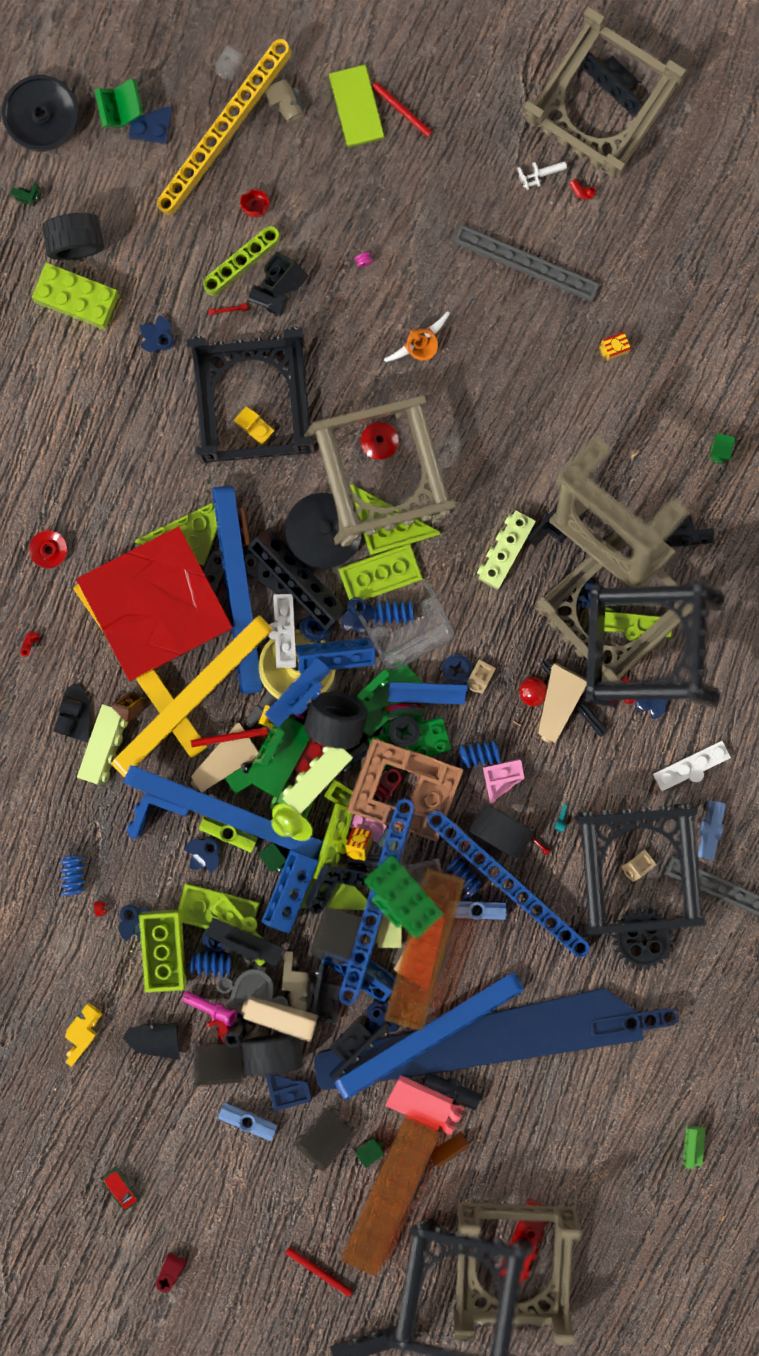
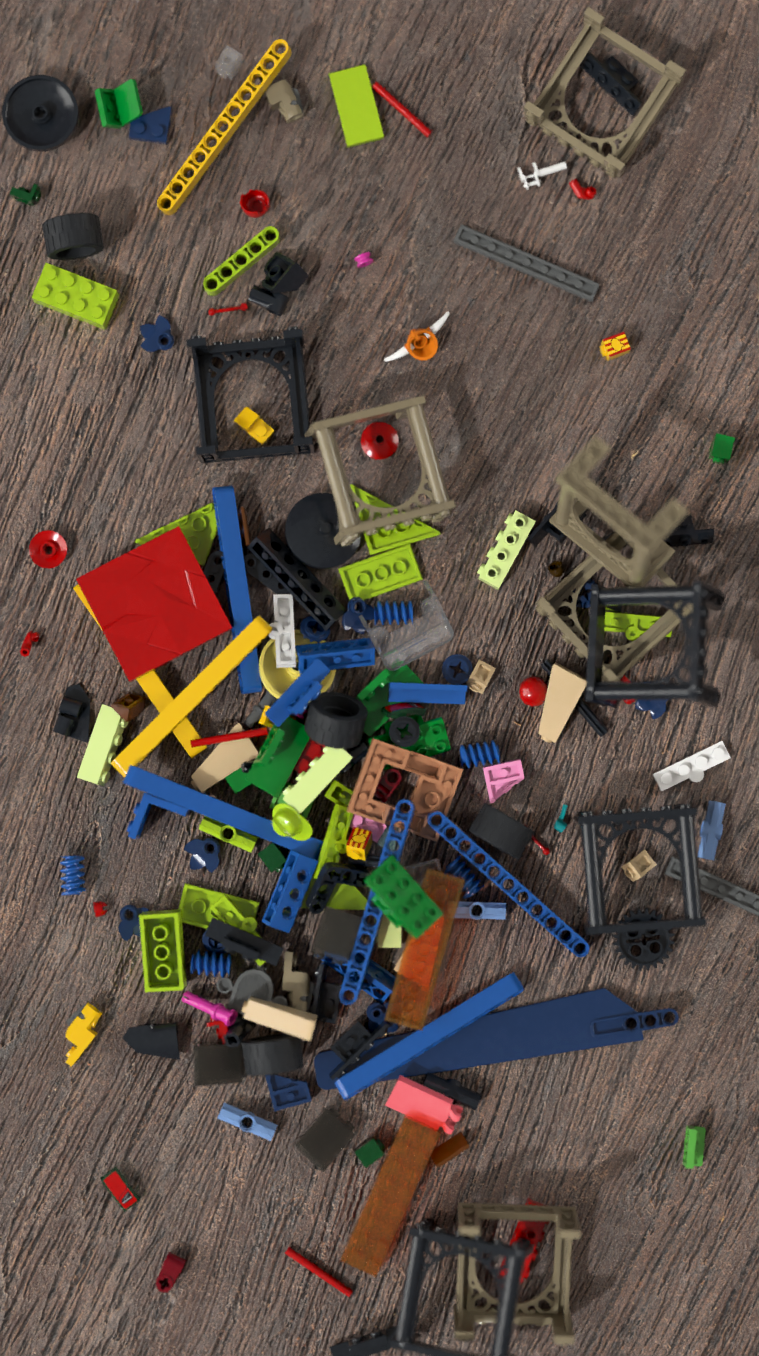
none -> dark brown hinge [548,561,565,578]

